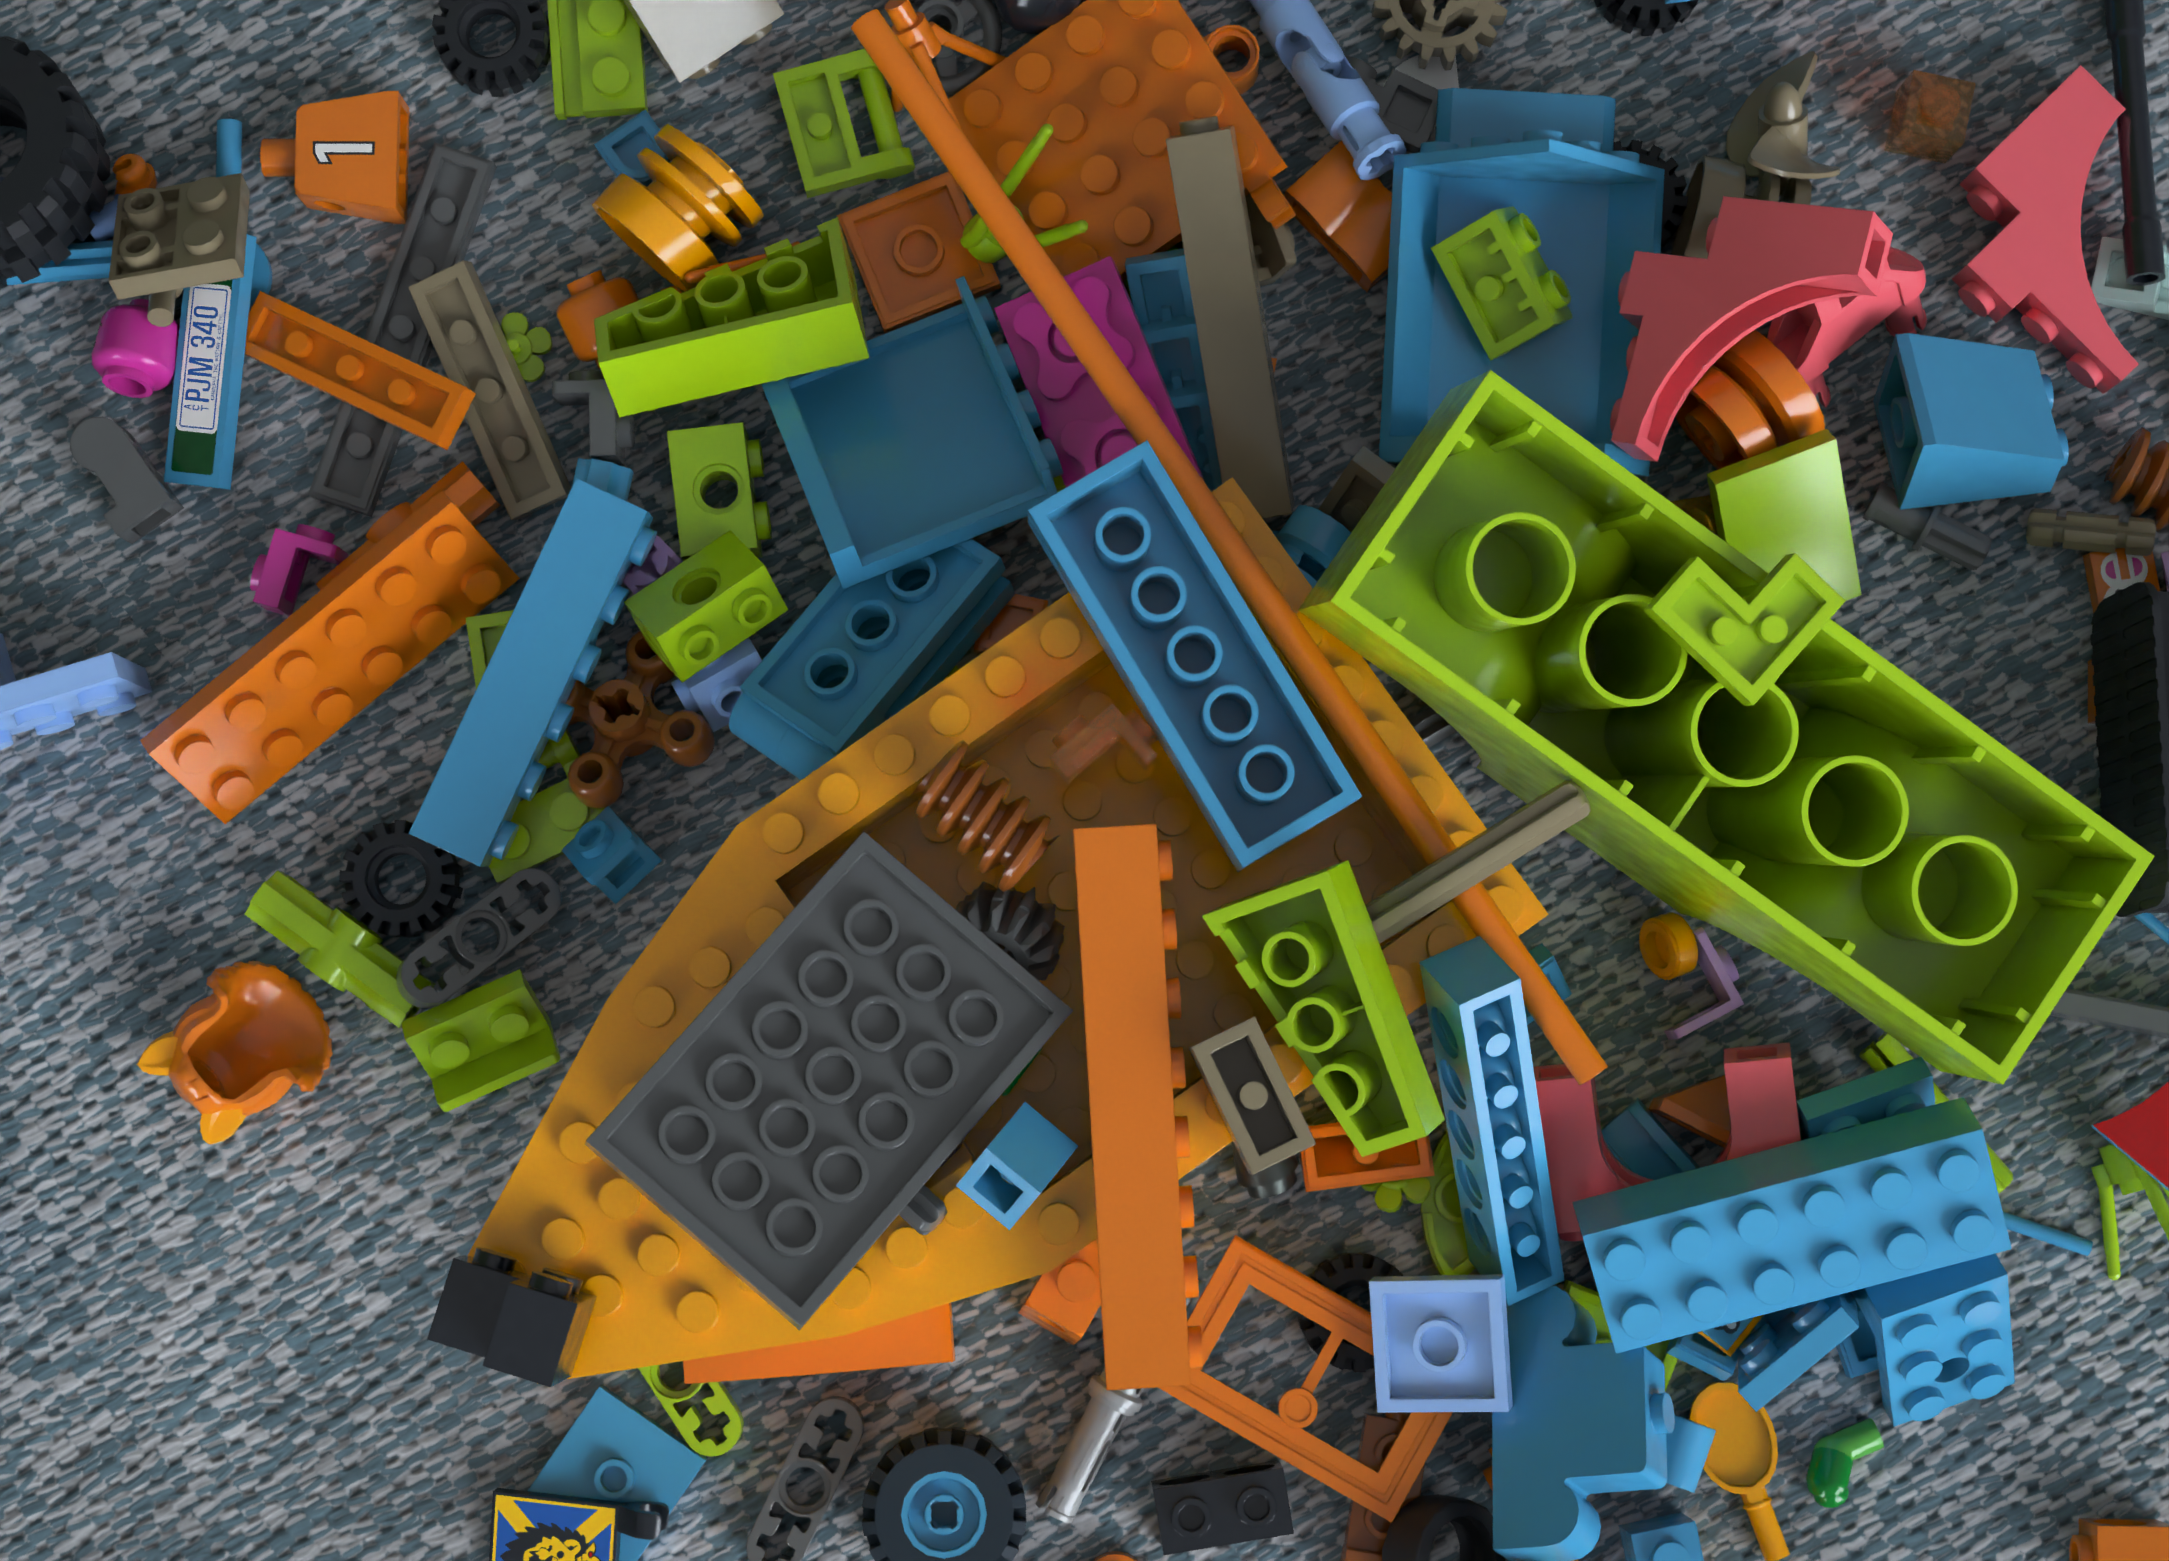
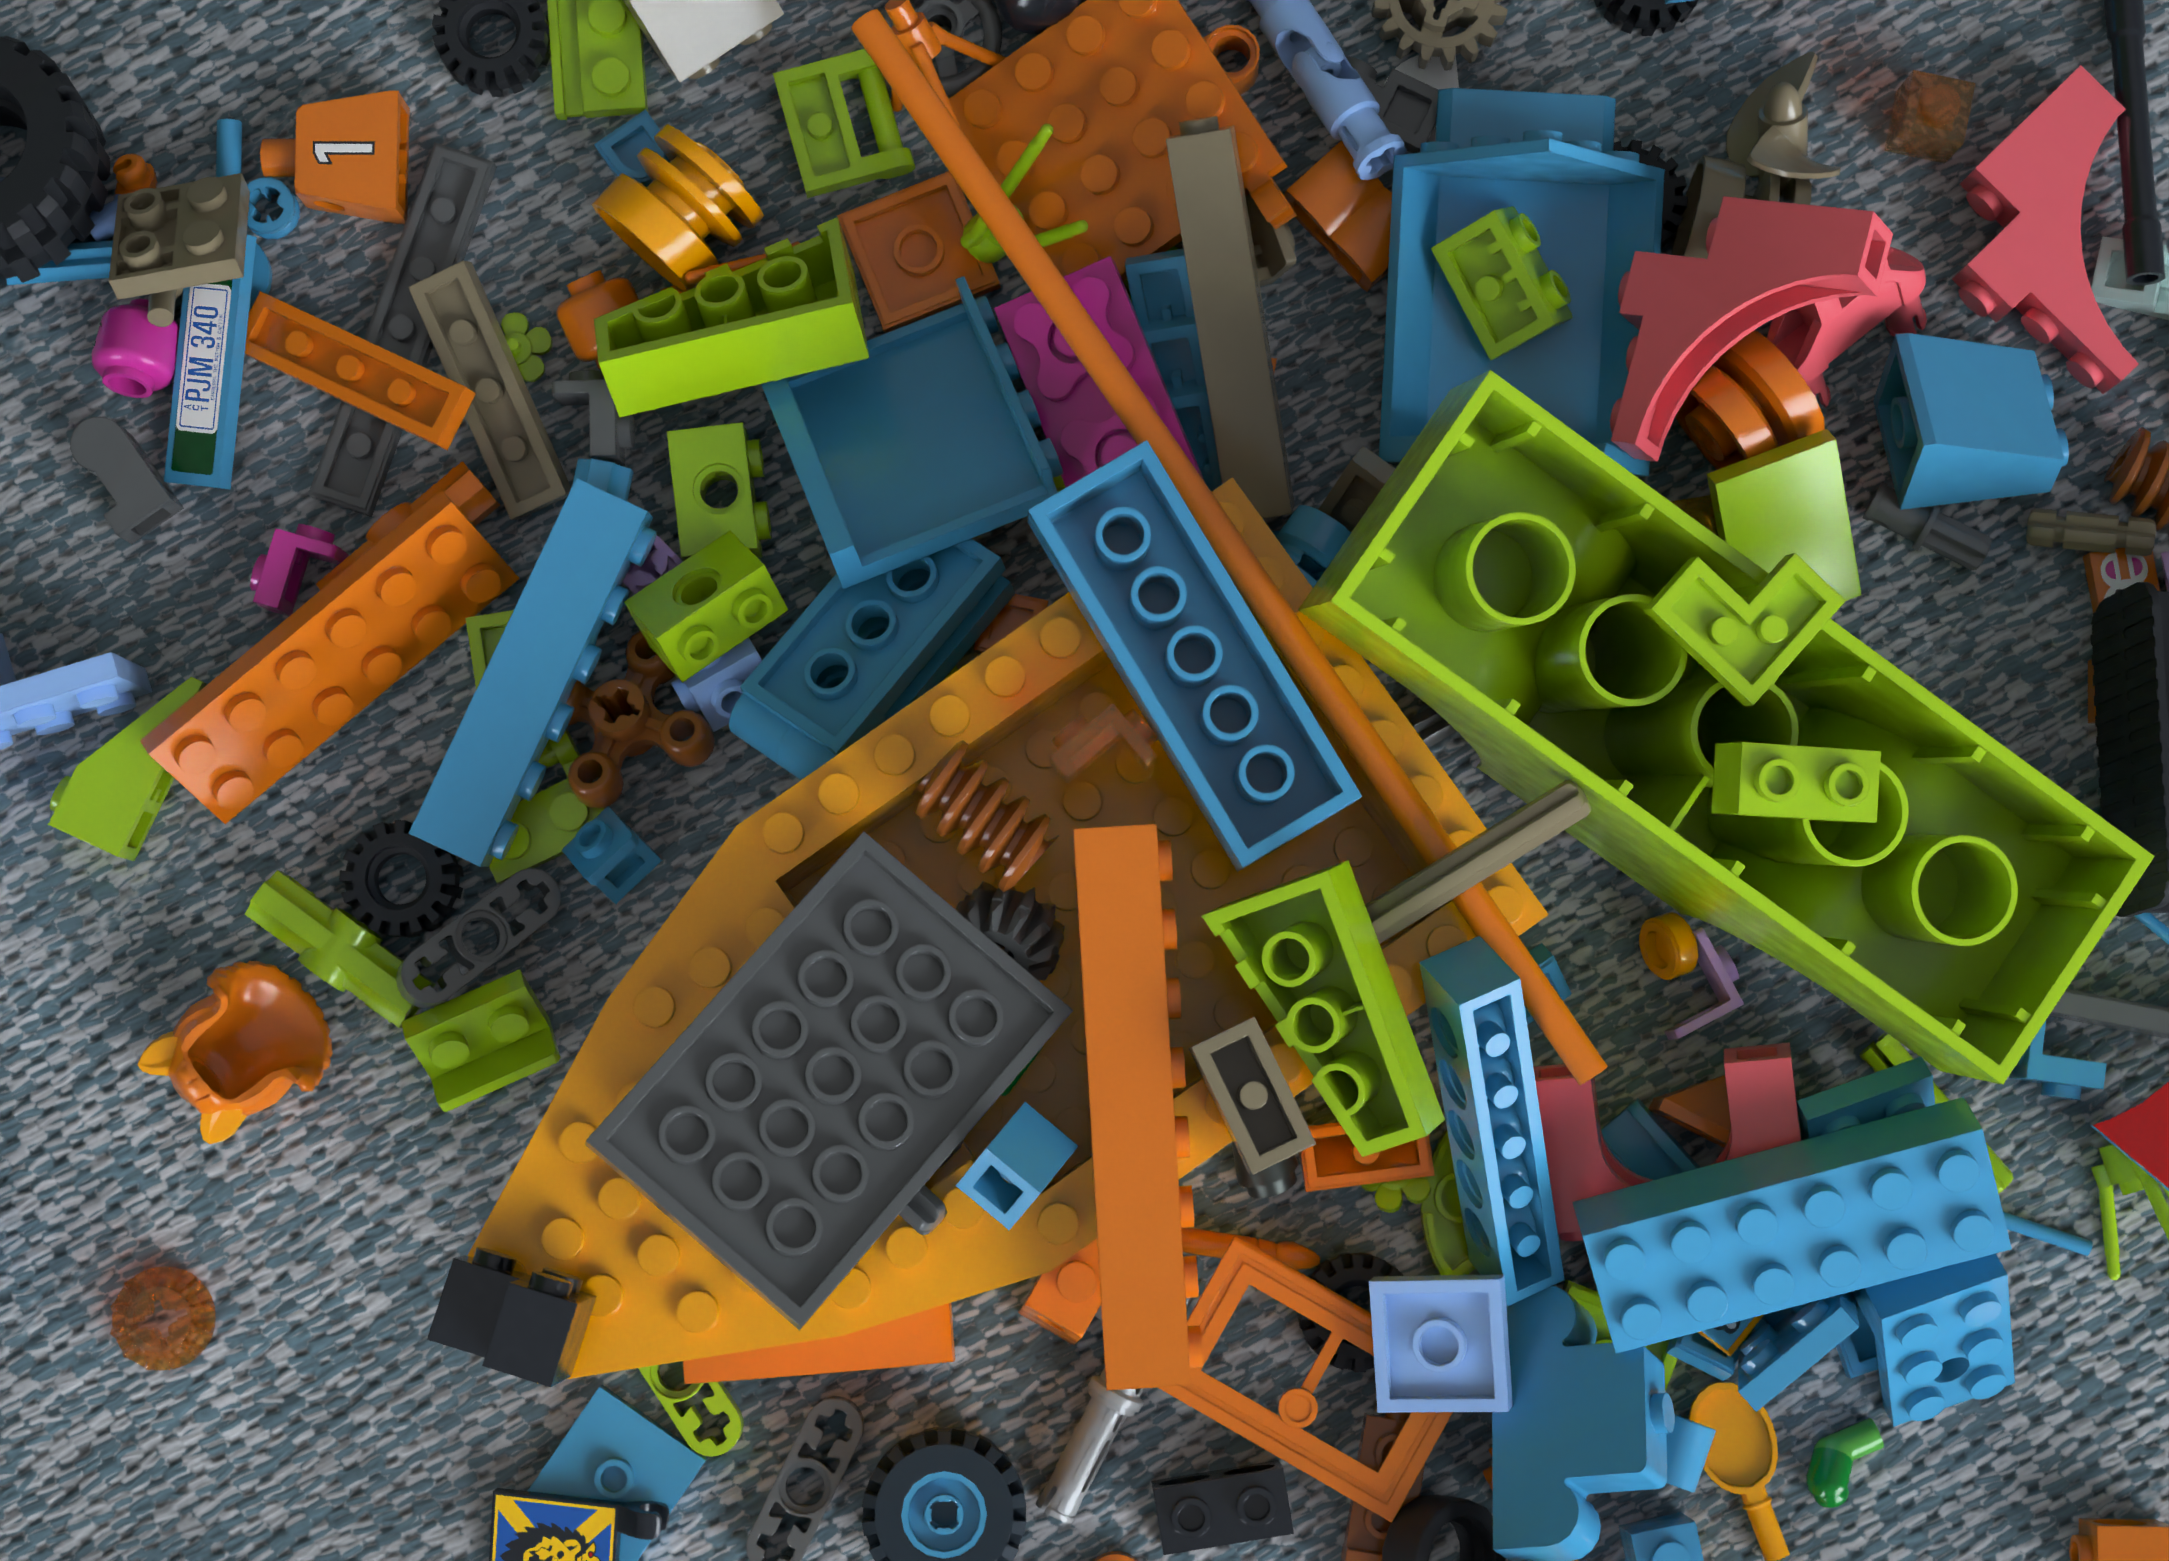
none -> lime slope [48,677,207,861]
none -> clear orange gear [110,1266,216,1371]
none -> dark azure bush [247,177,300,239]
none -> orange piece [1181,1228,1321,1270]
none -> lime brick [1711,742,1881,823]
none -> dark azure bracket [2009,1021,2107,1100]

